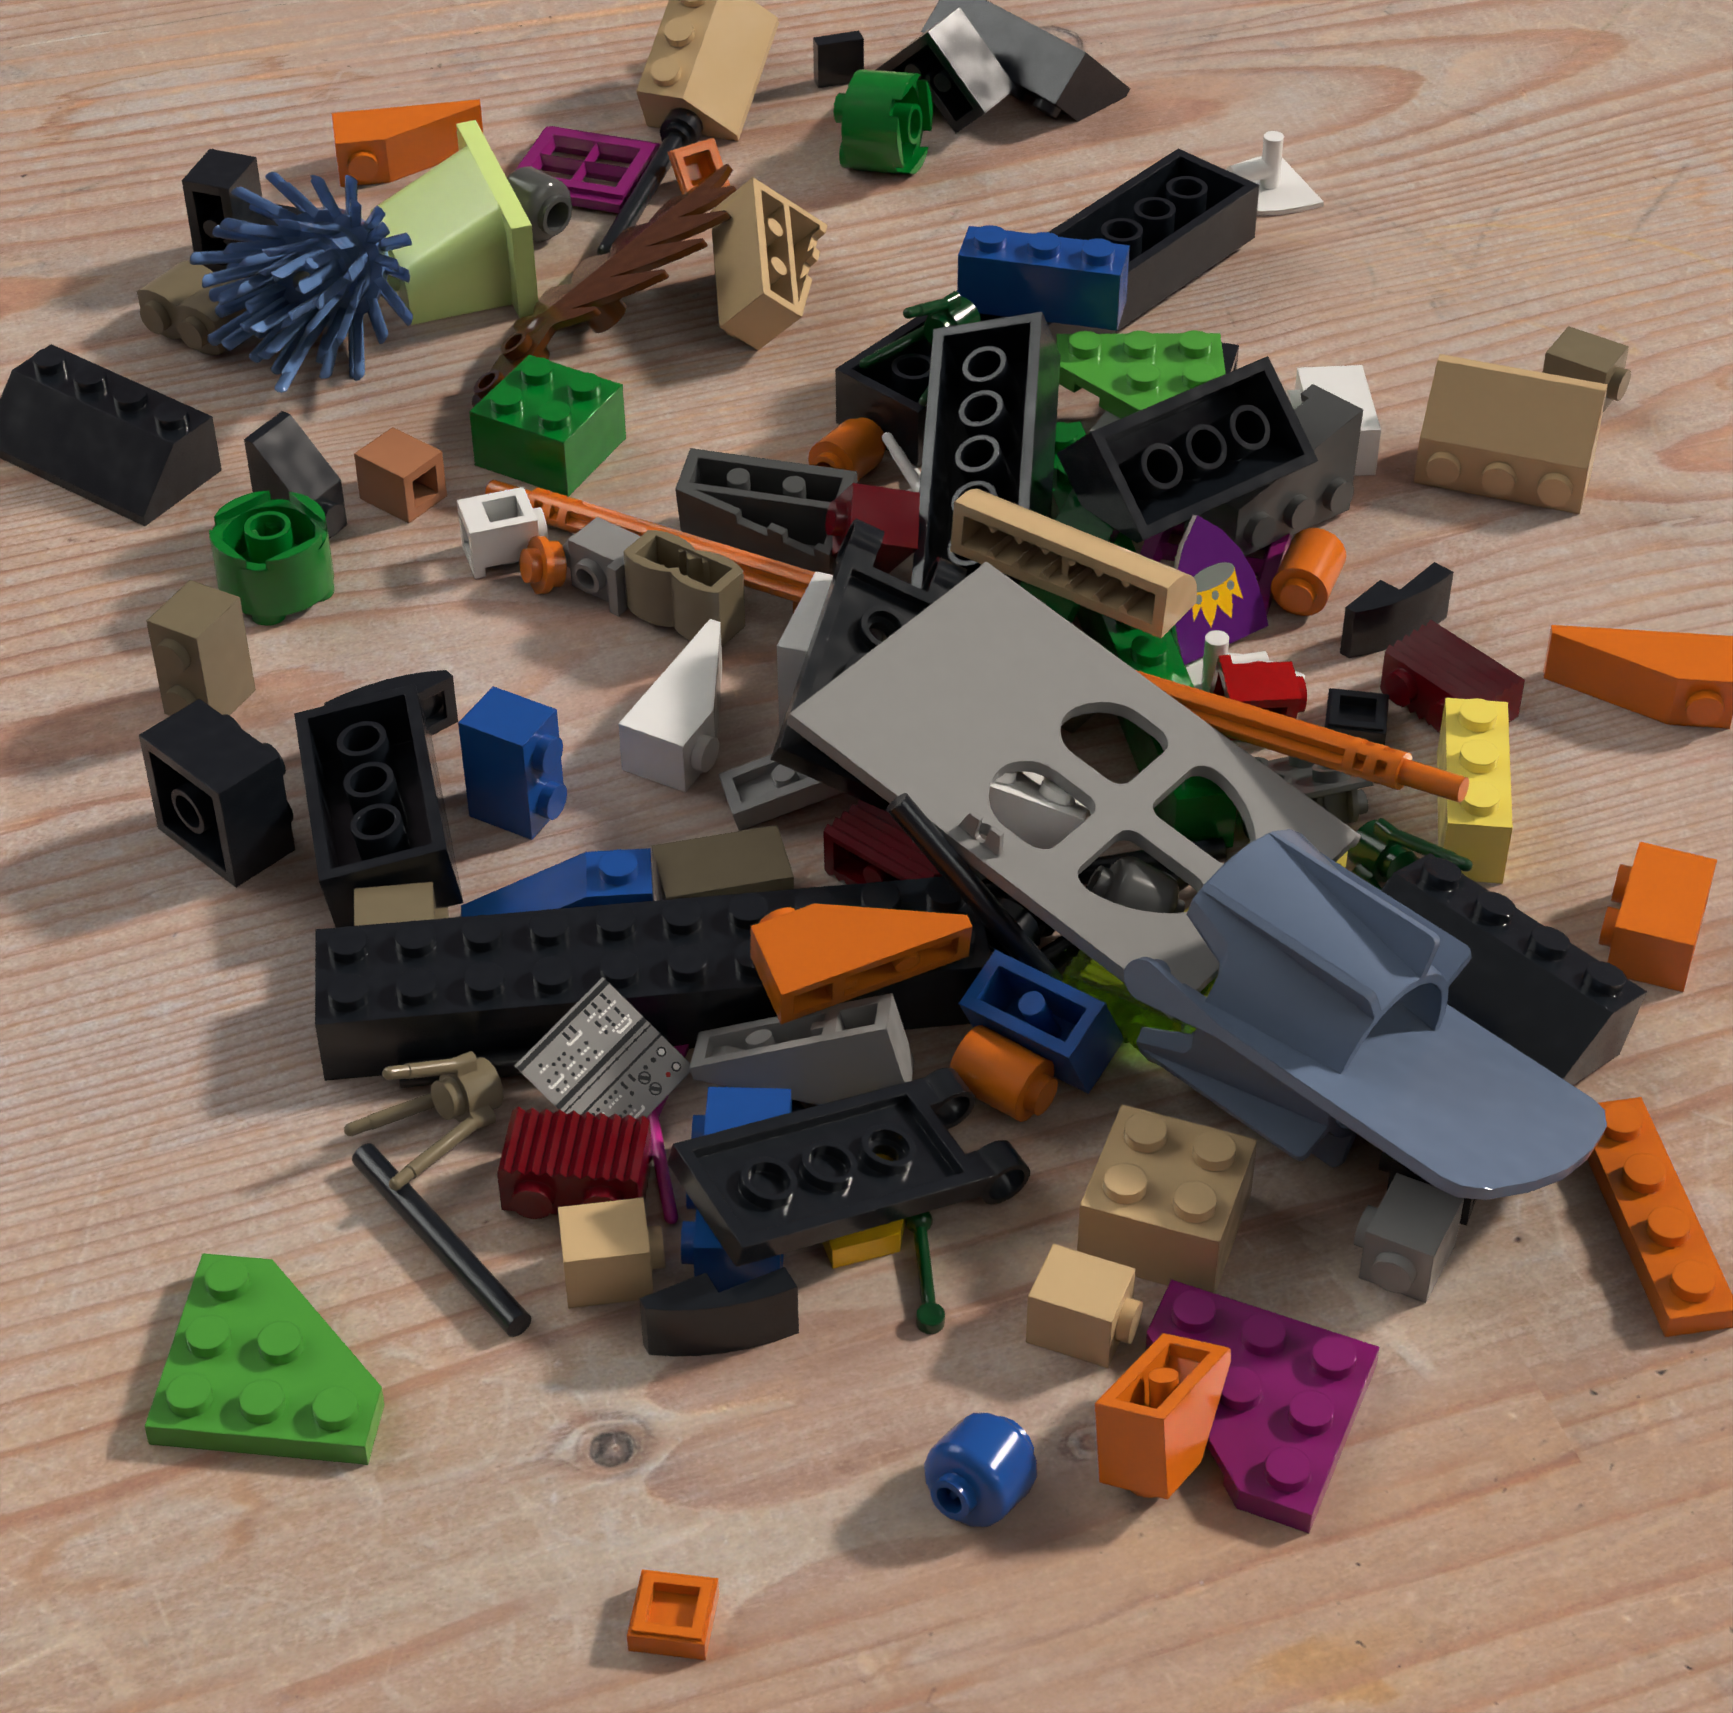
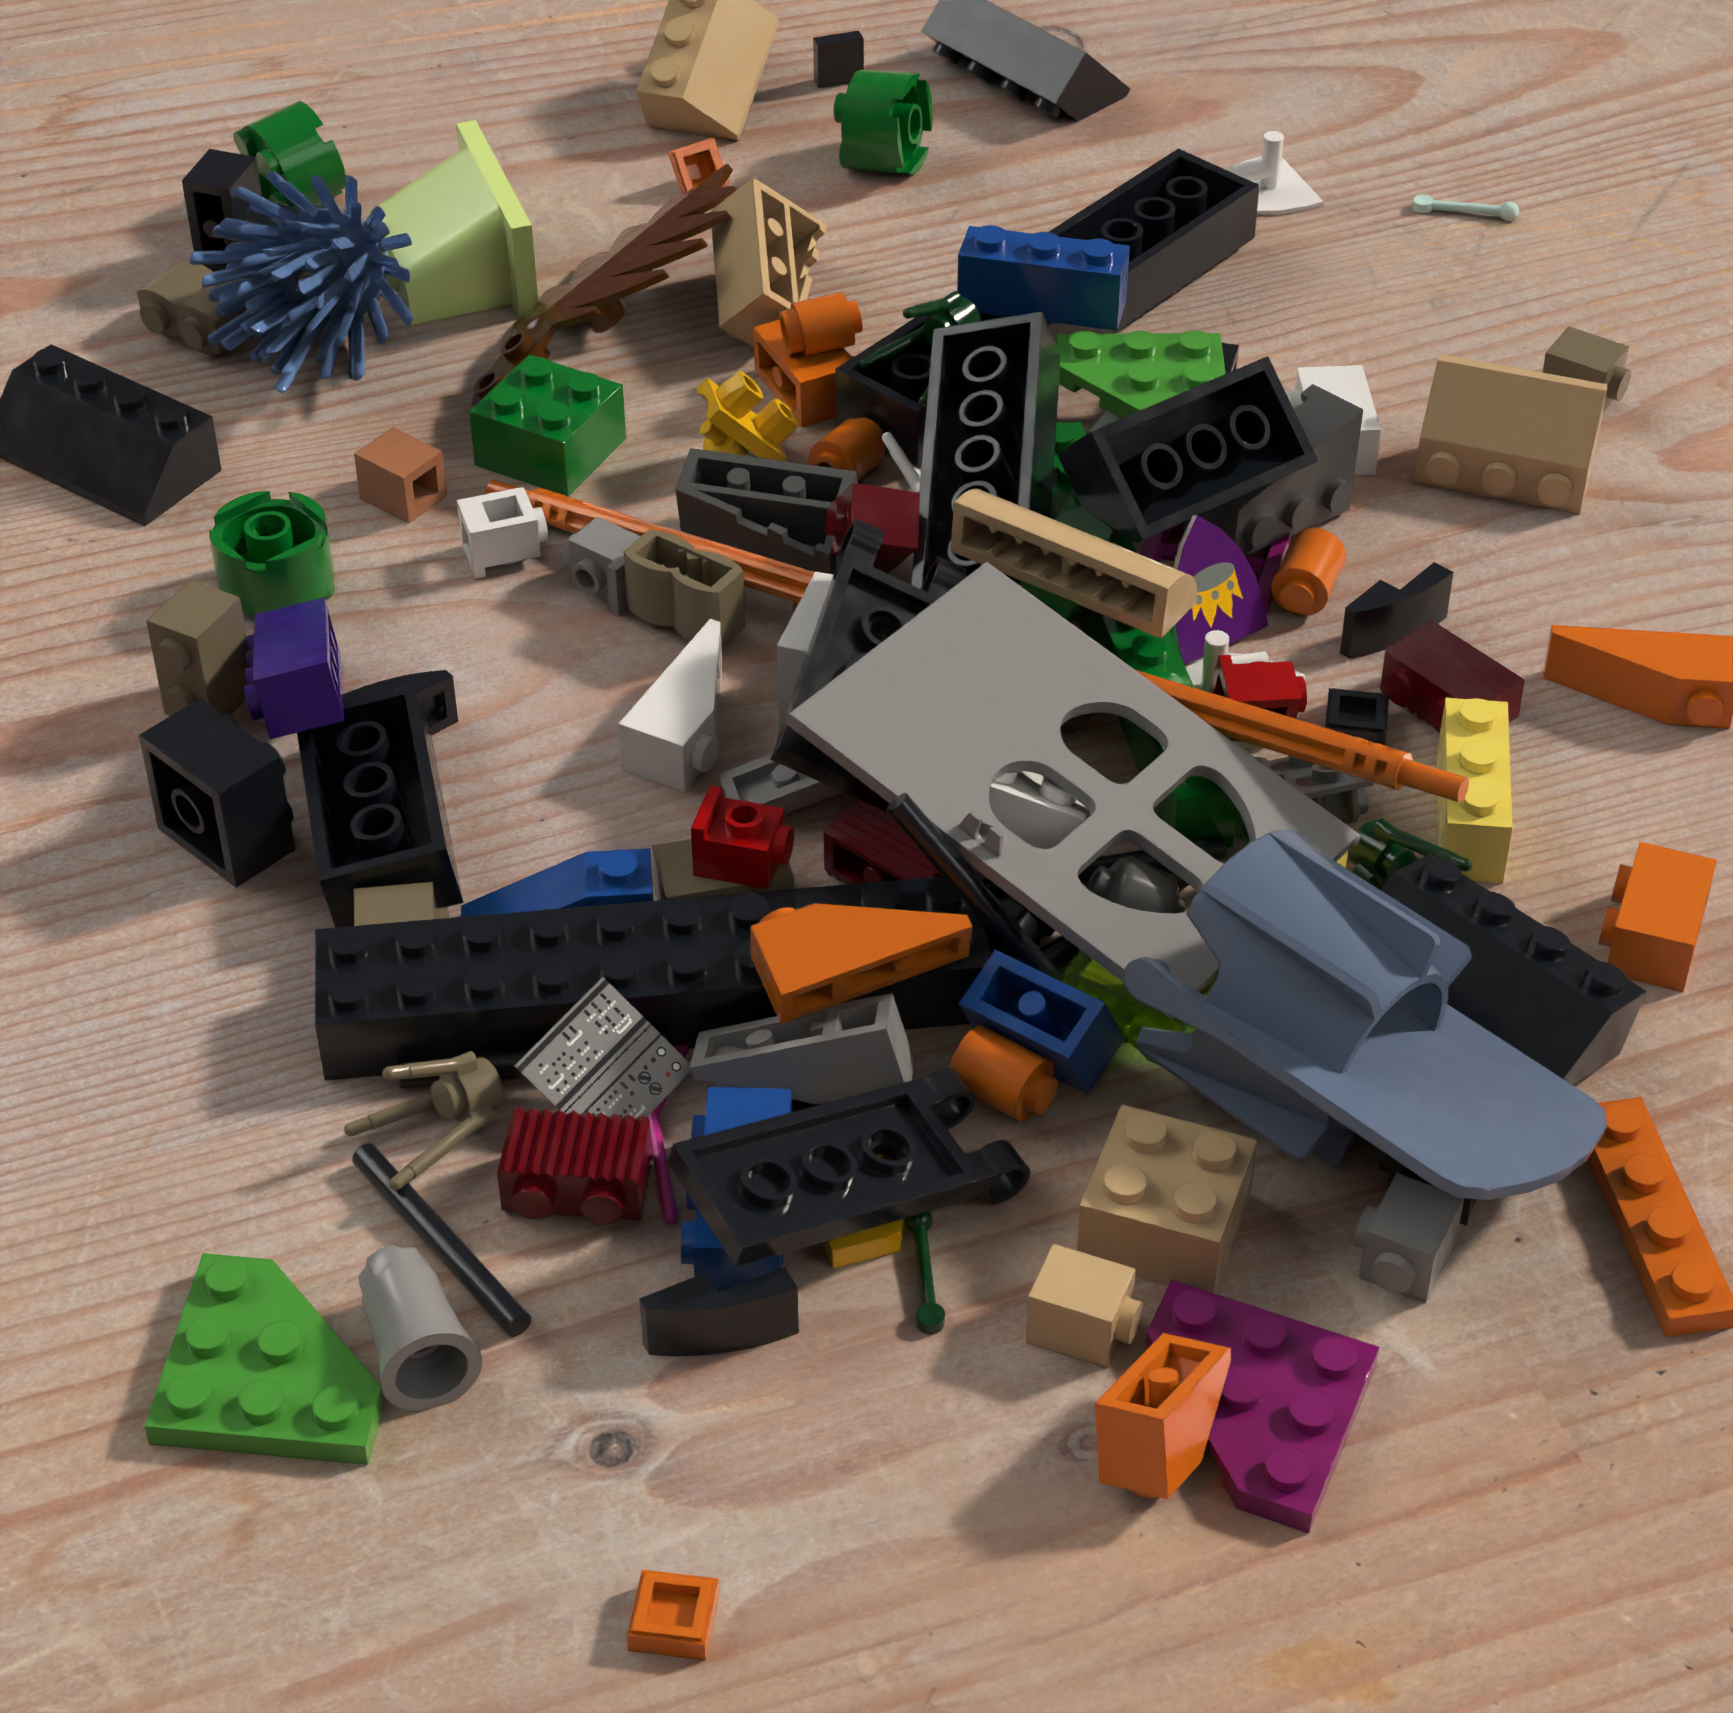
black slope [244,411,347,539] -> none
orange slope [332,99,483,187] -> none
blue brick [458,686,567,840] -> none
dark grey head [507,166,572,242] -> none
magenta piece [516,126,660,213] -> none
orange plate [519,536,567,594] -> none
tan brick [558,1198,665,1308] -> none
black piece [597,108,703,255] -> none
brick [876,7,1016,133] -> none
blue head [924,1413,1037,1527] -> none
none -> green brick [233,101,346,207]
none -> dark purple brick [244,597,344,739]
none -> light grey plant [358,1245,482,1411]
none -> red brick [691,785,794,889]
none -> yellow hips [696,370,799,461]
none -> orange brick [753,320,855,428]
none -> orange brick [779,291,863,357]
none -> light aqua hinge [1413,194,1519,221]

